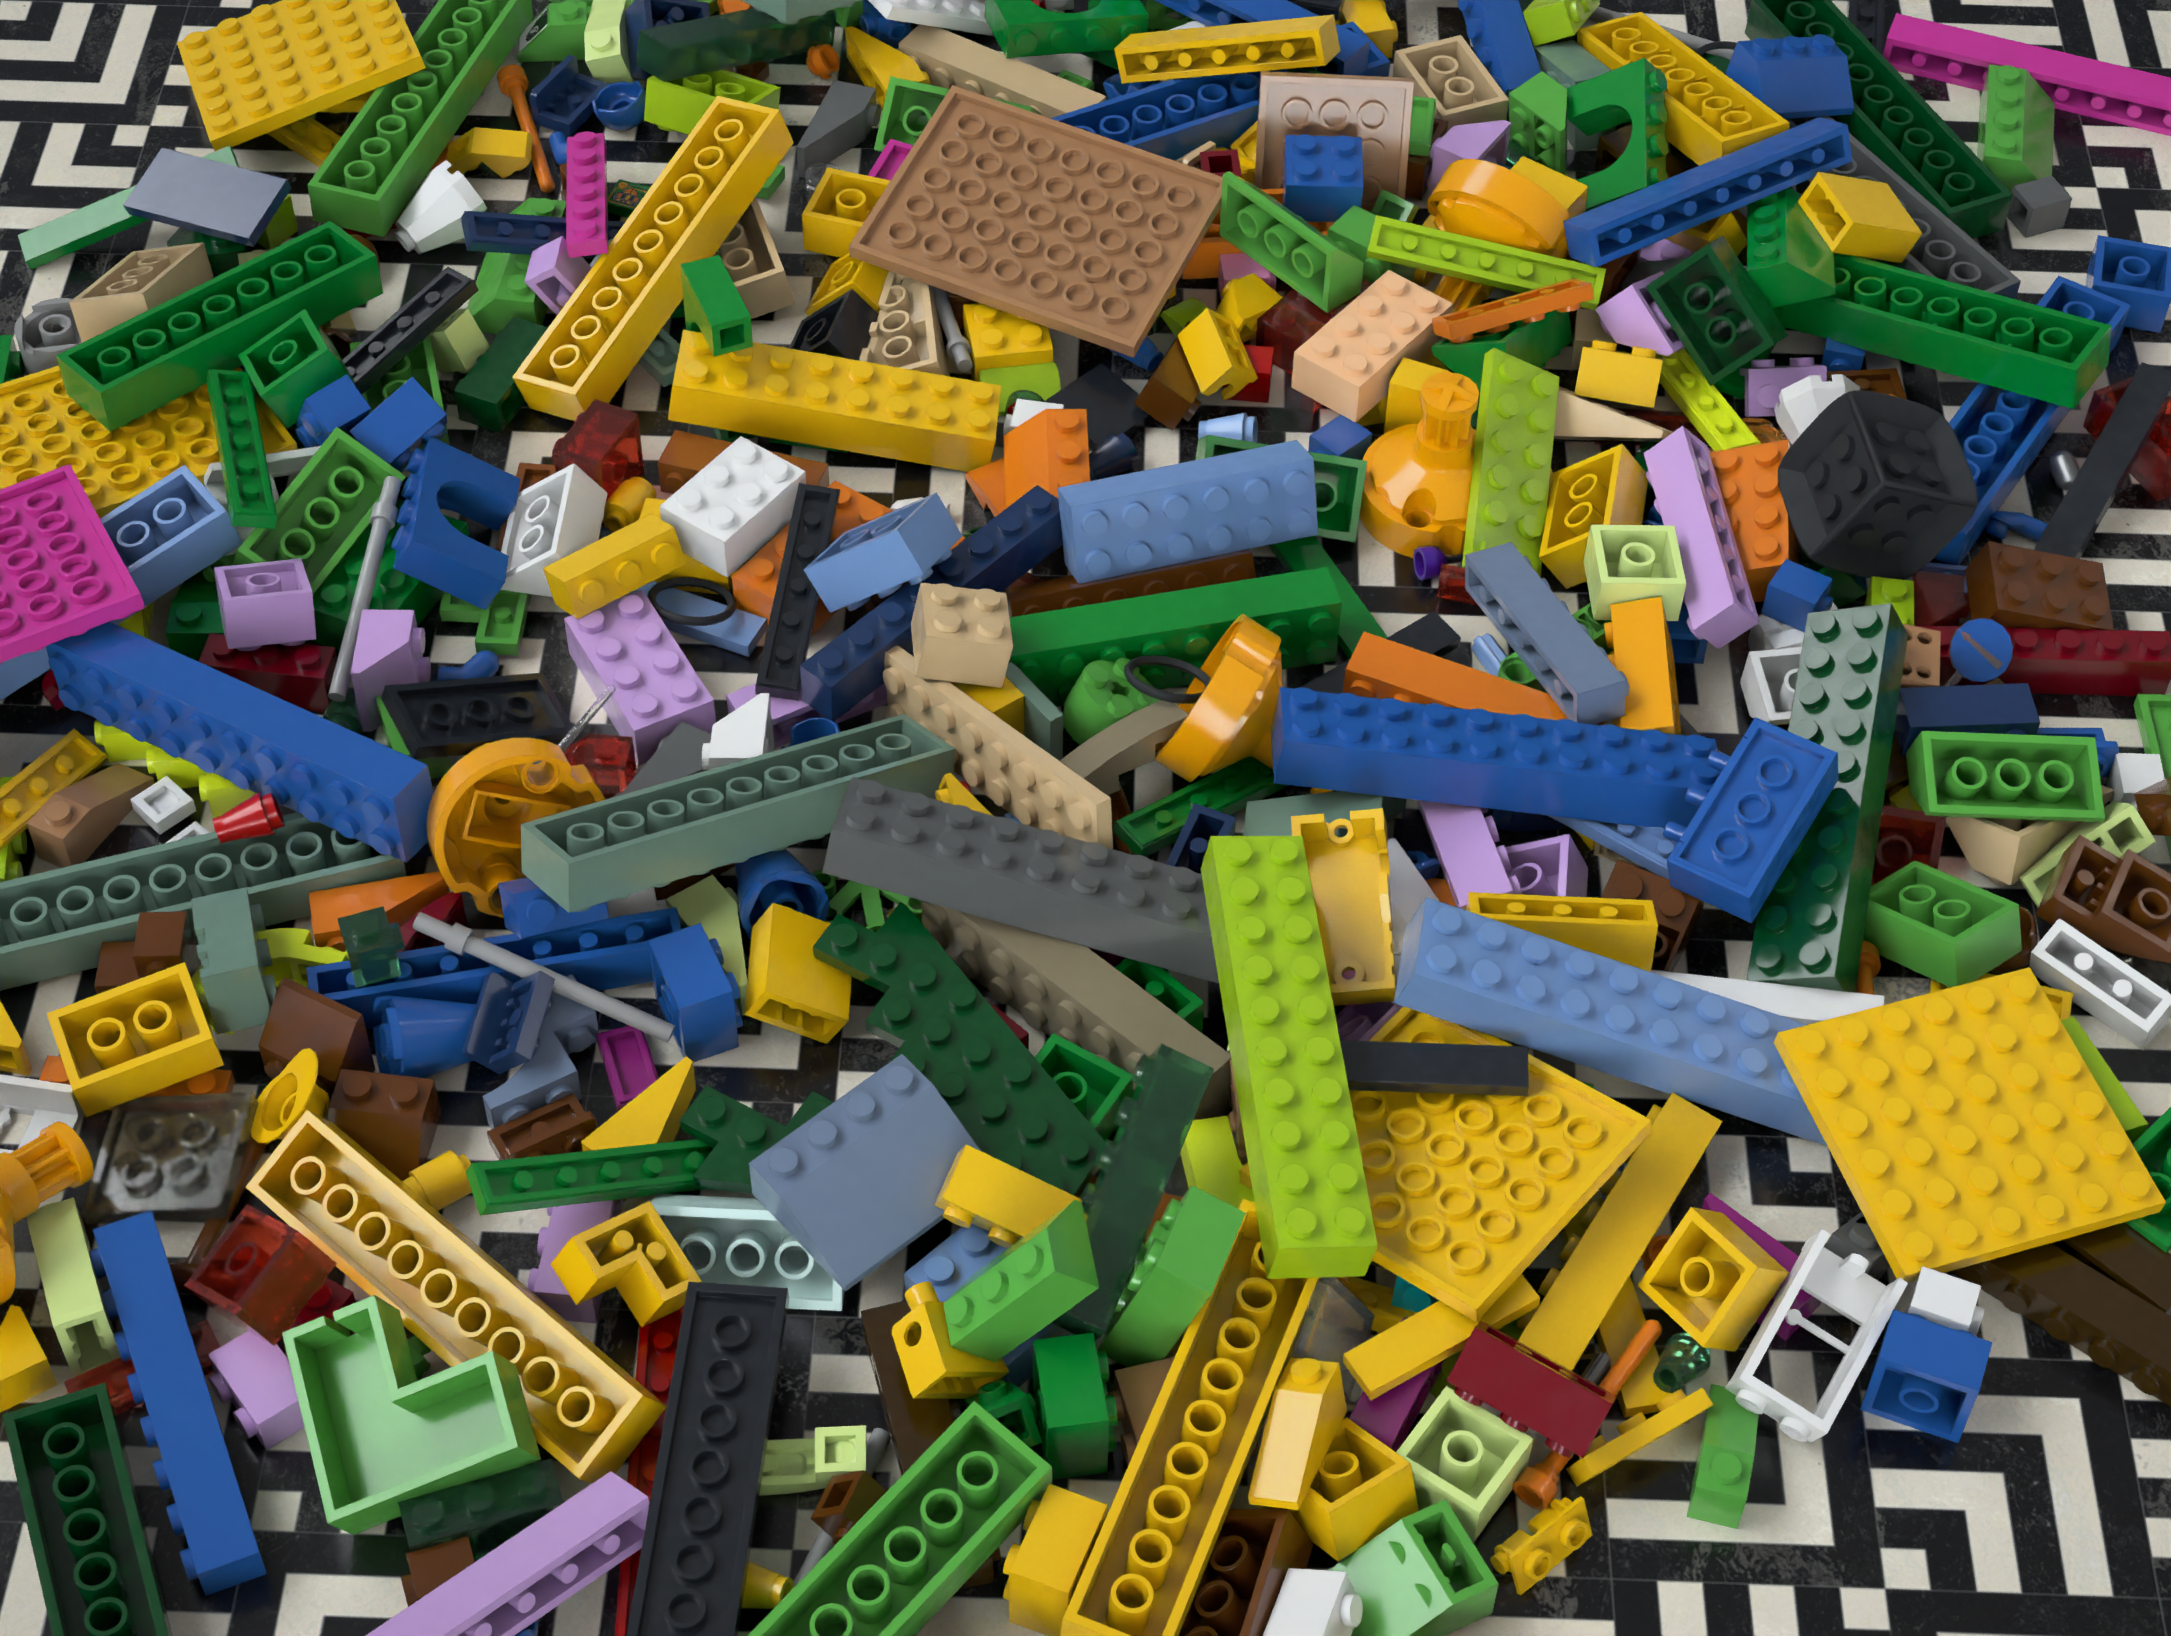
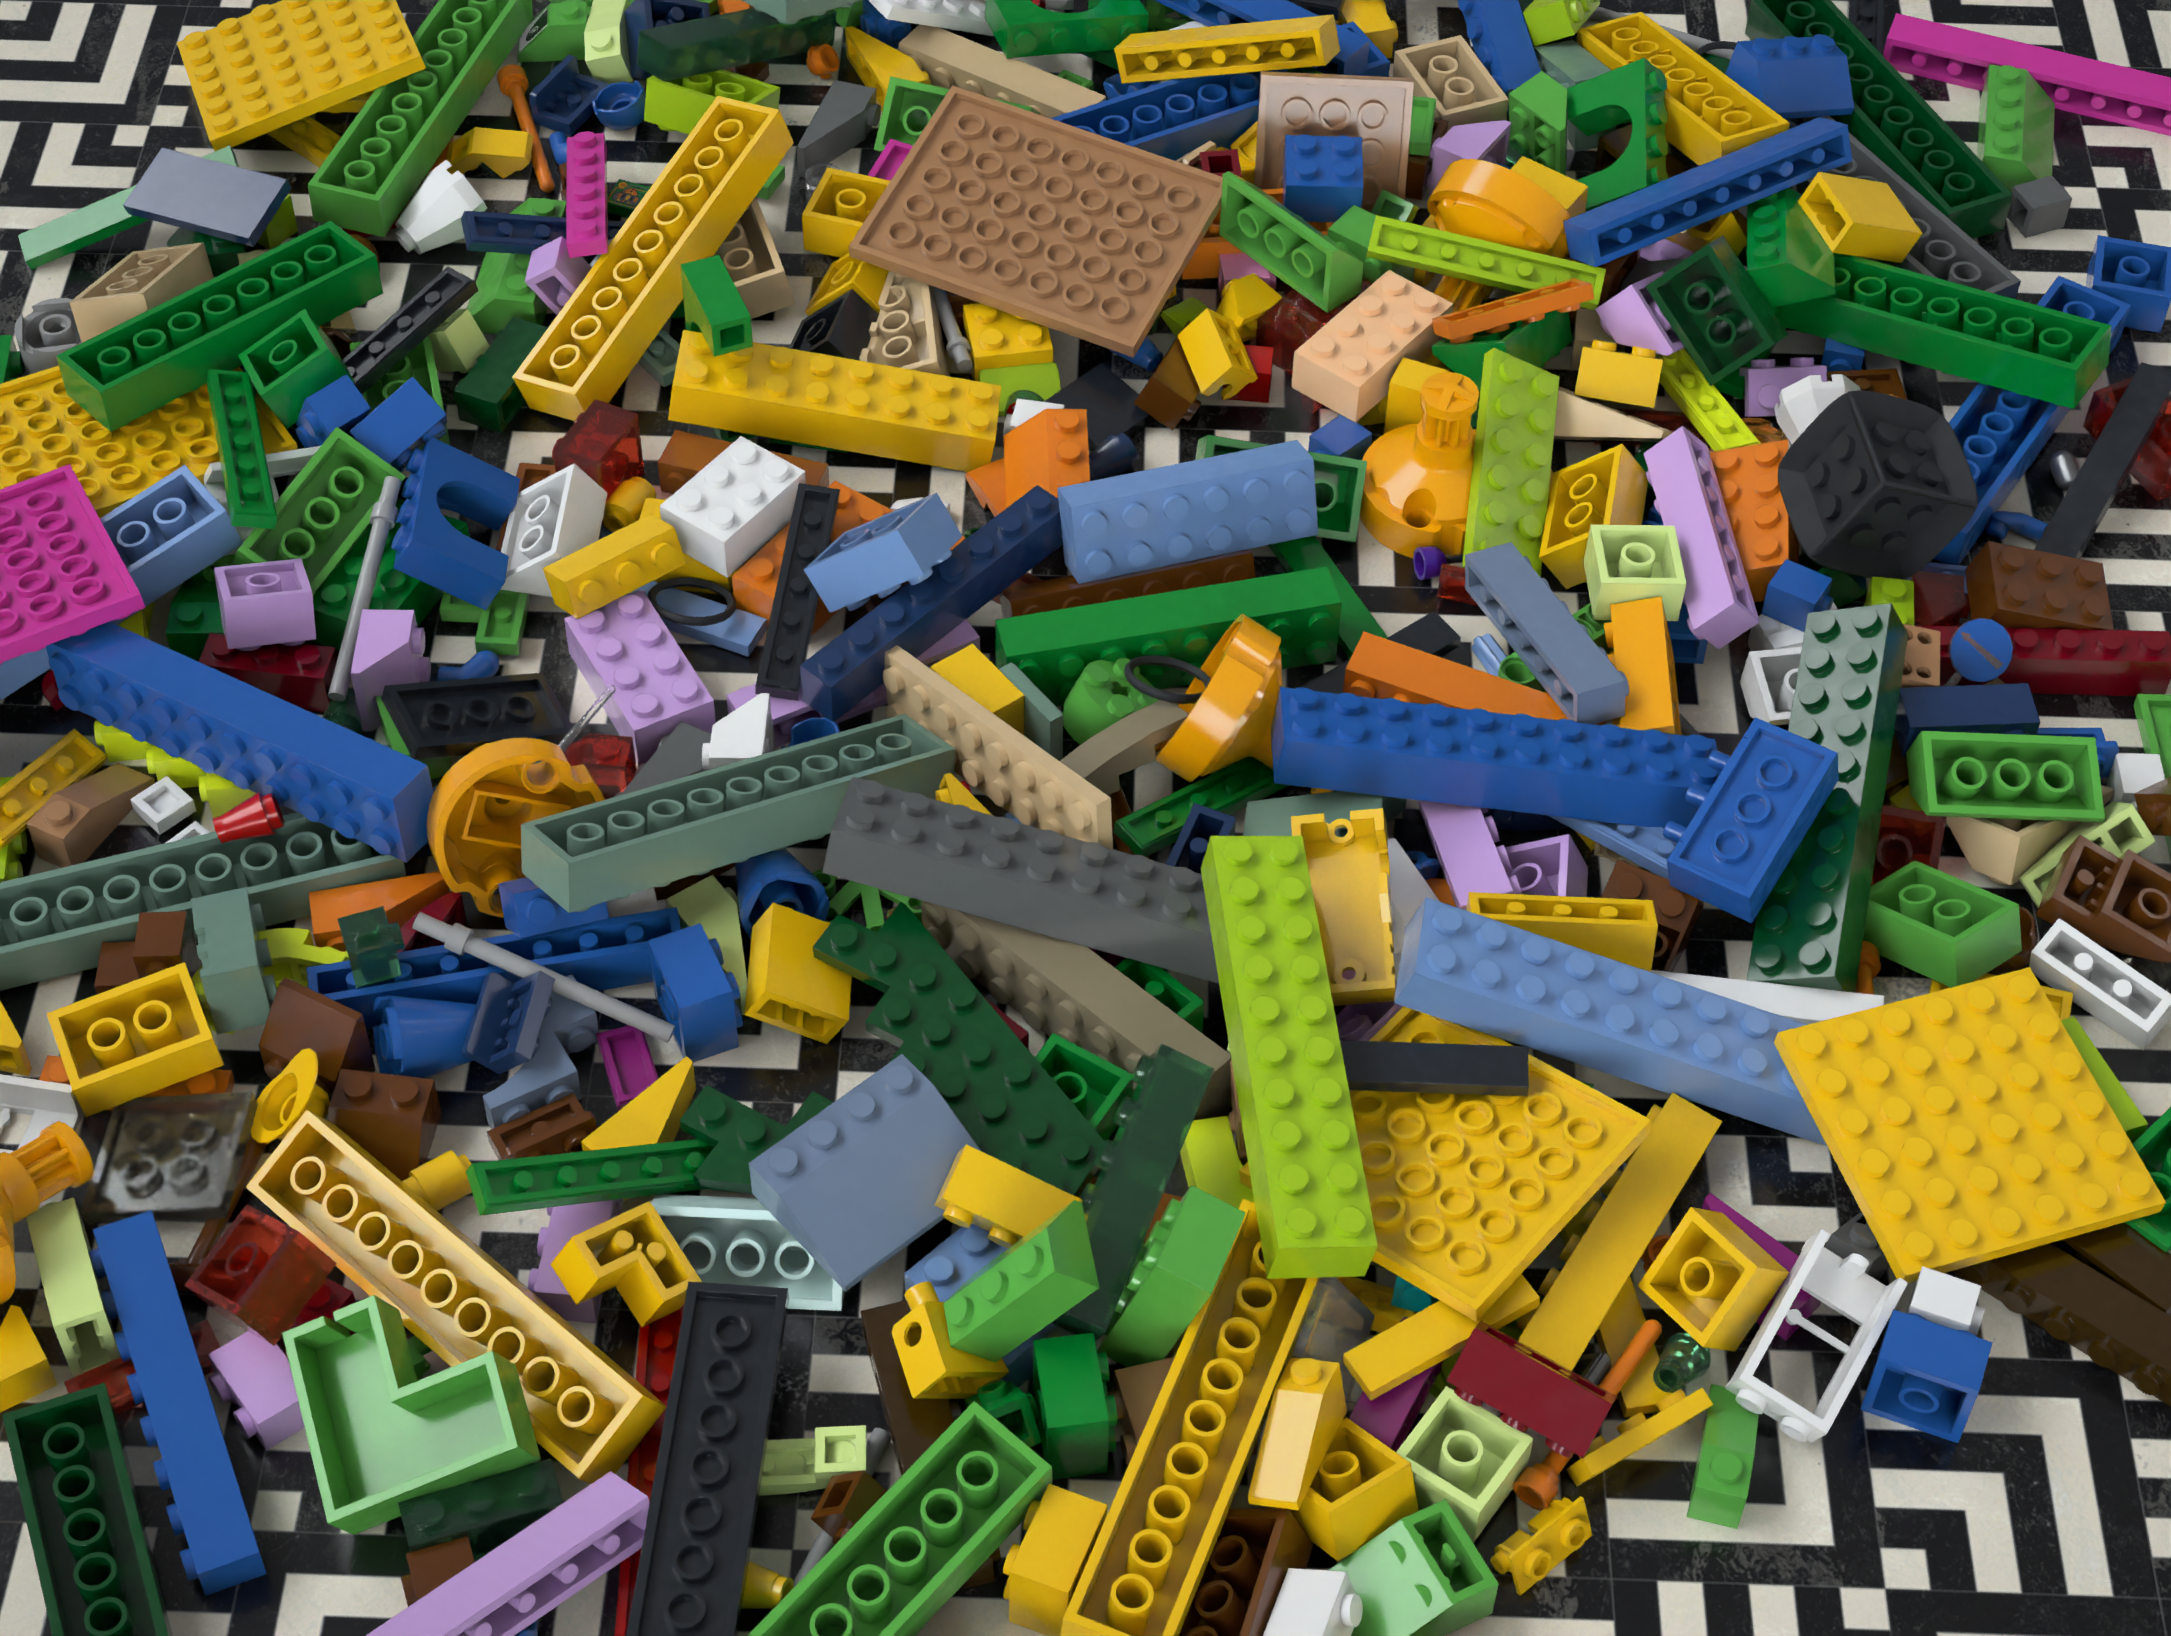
tan brick [911,583,1013,688] -> none
light blue cone [1198,413,1258,443] -> none

